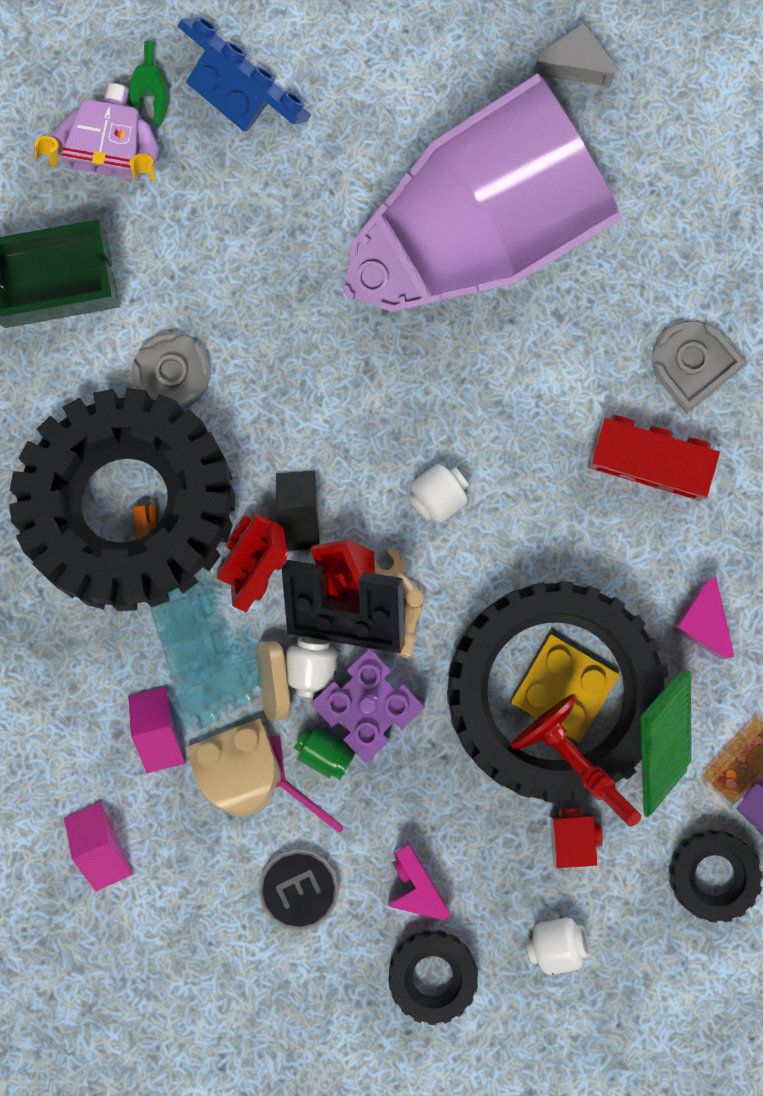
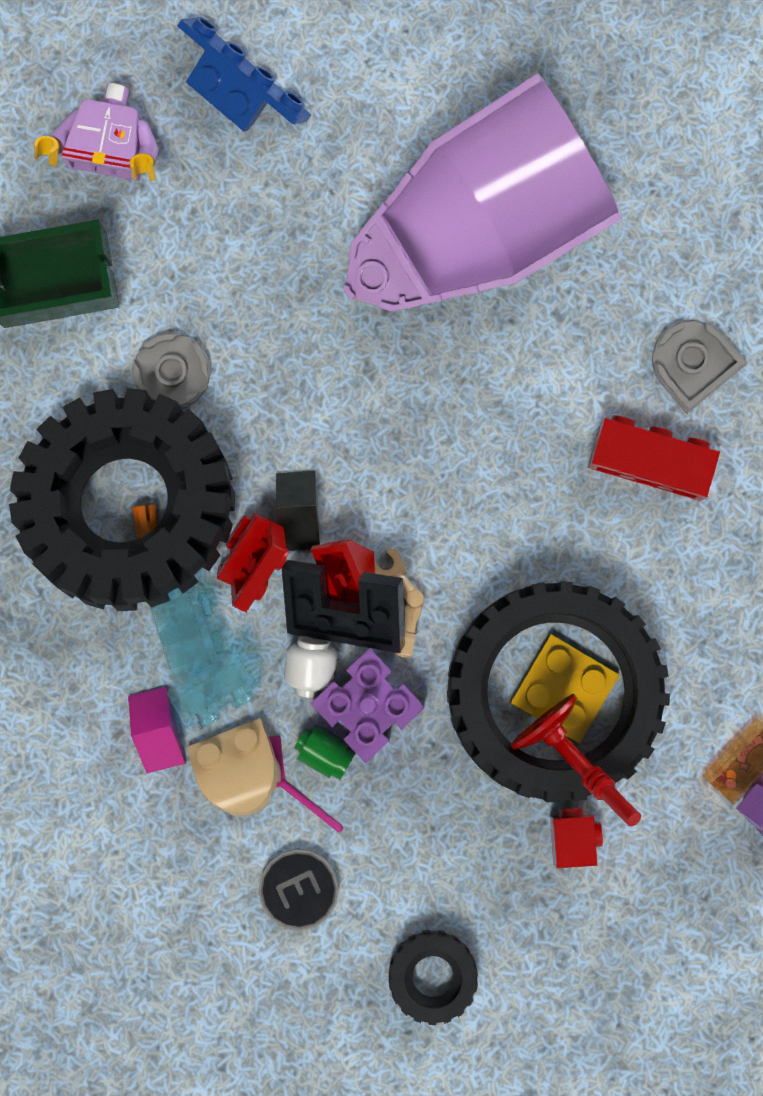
dark pink slope [64,801,133,892] -> none
green hand [128,40,169,127] -> none
tan tile [257,640,291,721] -> none
dark pink slope [388,841,451,920] -> none
white head [408,464,469,523] -> none
white head [527,918,590,975] -> none
light grey slope [534,23,616,87] -> none
green window [640,670,692,817] -> none
black tyre [669,830,763,923] -> none
dark pink slope [672,578,735,659] -> none

